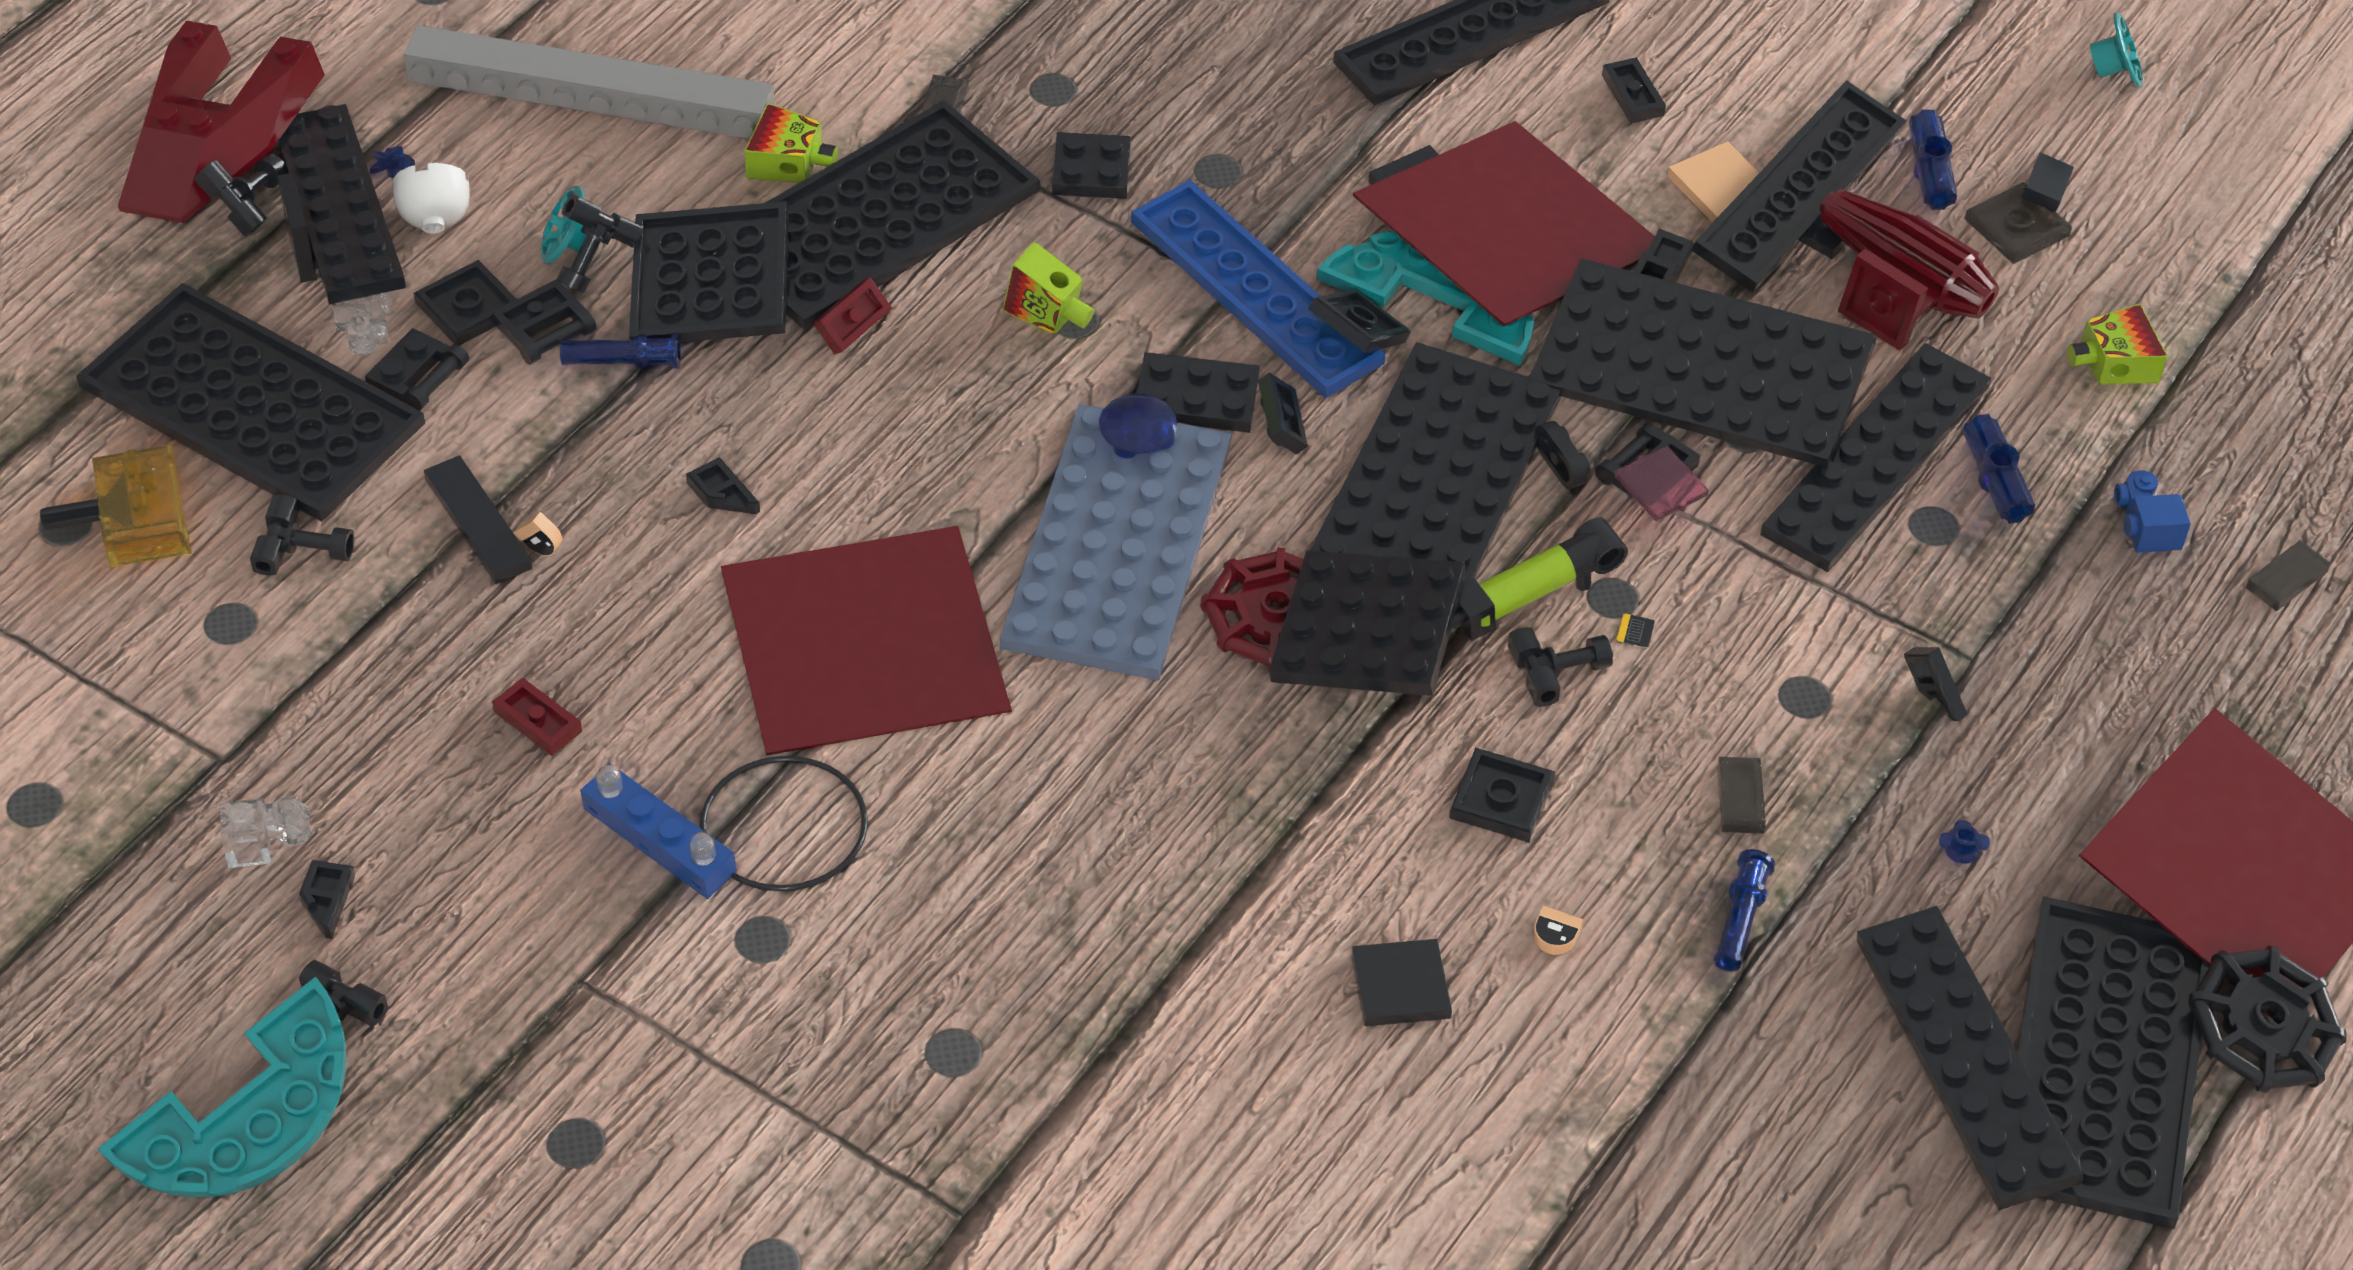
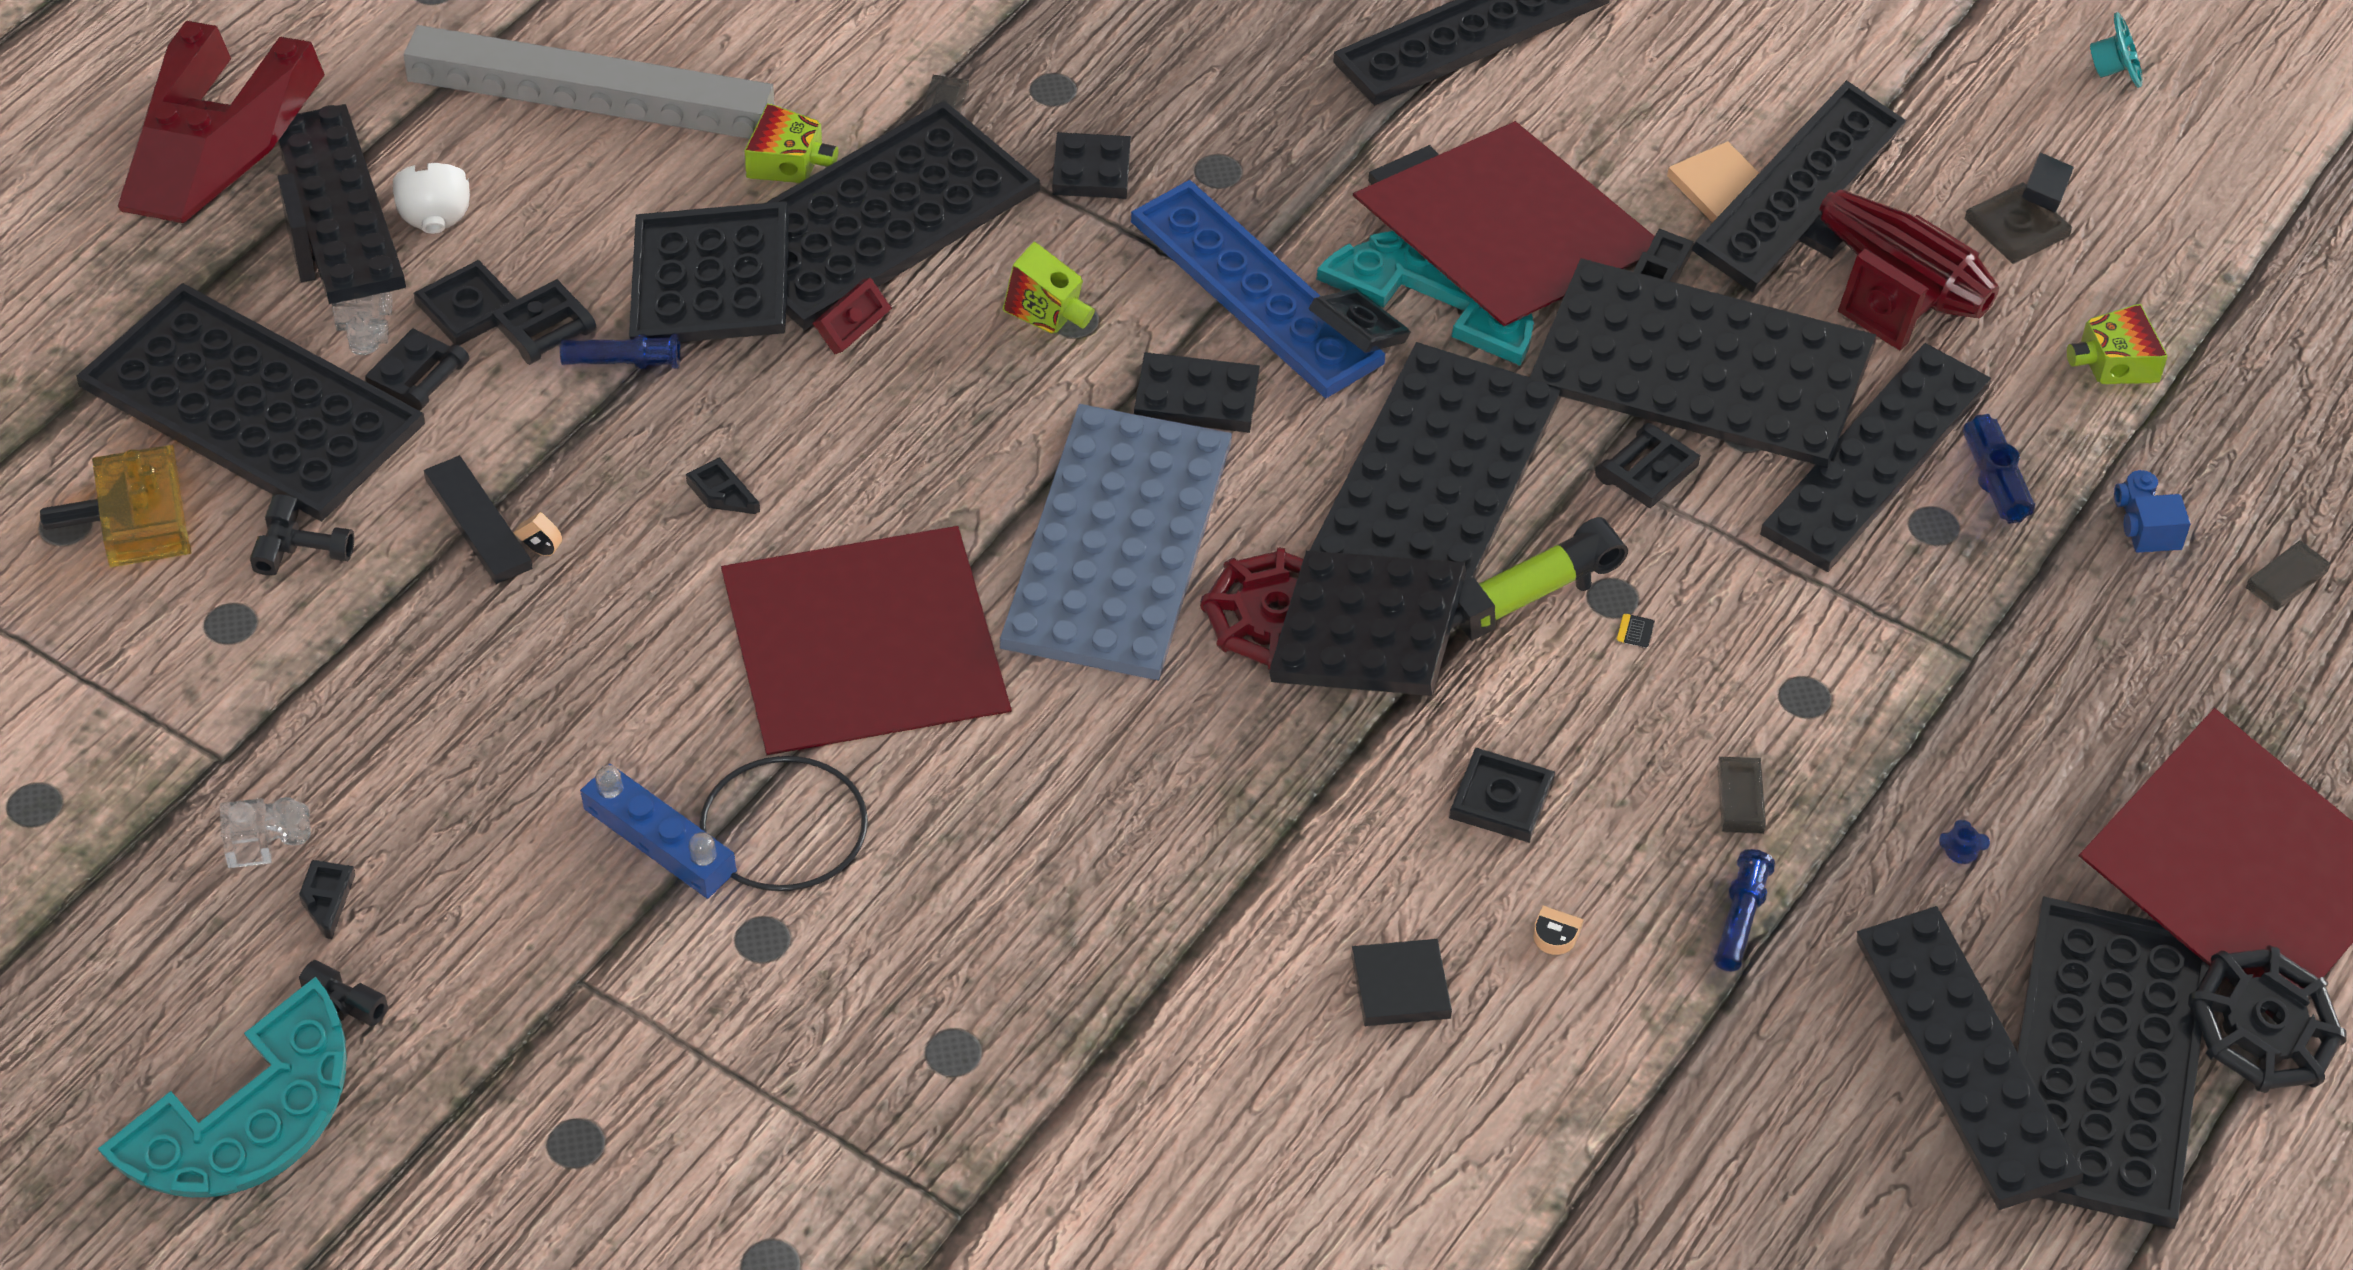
black bar [194,154,288,237] -> none
clear blue plant [370,146,415,179] -> none
dark red plate [492,678,582,756] -> none
teal wheel [541,185,587,264] -> none
black bar [557,193,643,293] -> none
clear blue dish [1099,394,1178,458] -> none
black plate [1258,372,1308,454] -> none
black bar [1508,627,1613,707] -> none
black plate [1535,421,1590,489] -> none
black plate [1602,57,1666,124] -> none
clear pink piece [1614,446,1709,521] -> none
black tile [1904,647,1968,721] -> none
clear blue piece [1909,110,1957,210] -> none

